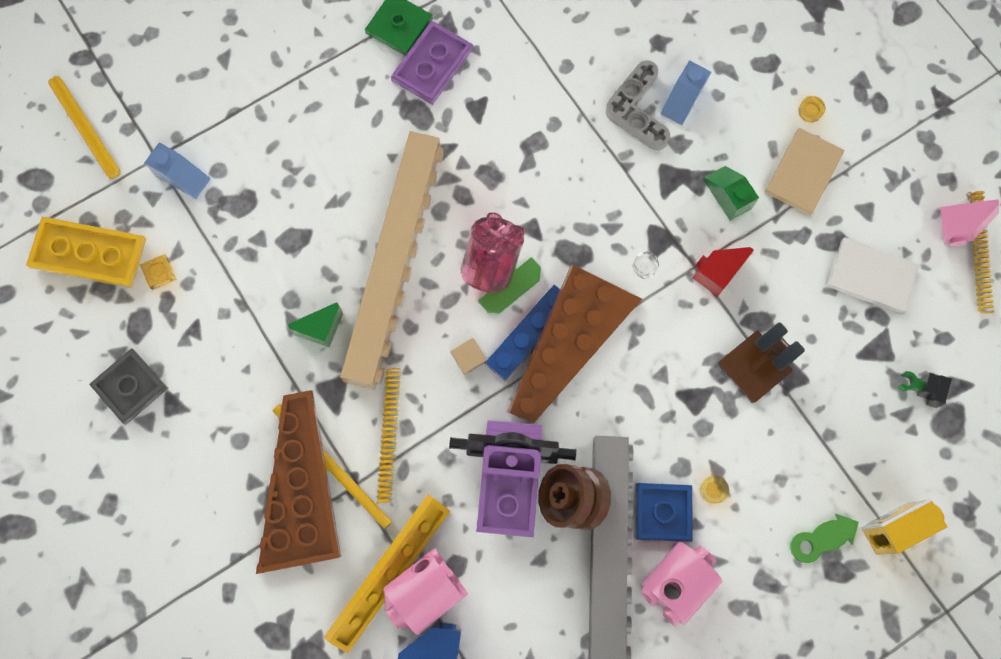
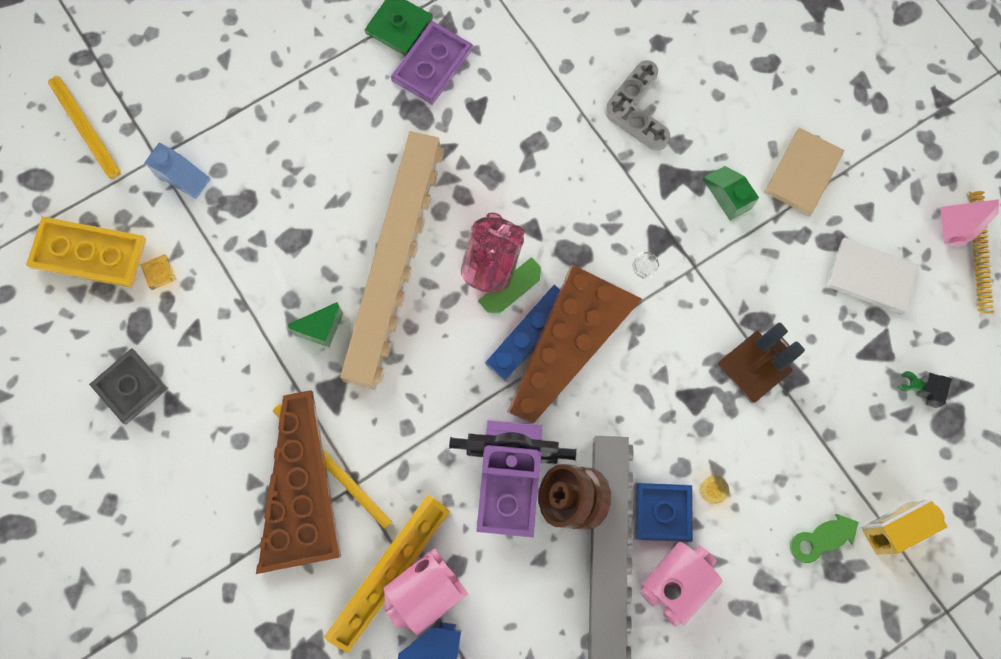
yellow piece [376,368,401,504] -> none
tan tile [450,338,487,375] -> none
medium blue slope [660,60,712,125] -> none
red slope [693,247,754,297] -> none
clear yellow tile [798,96,826,123] -> none

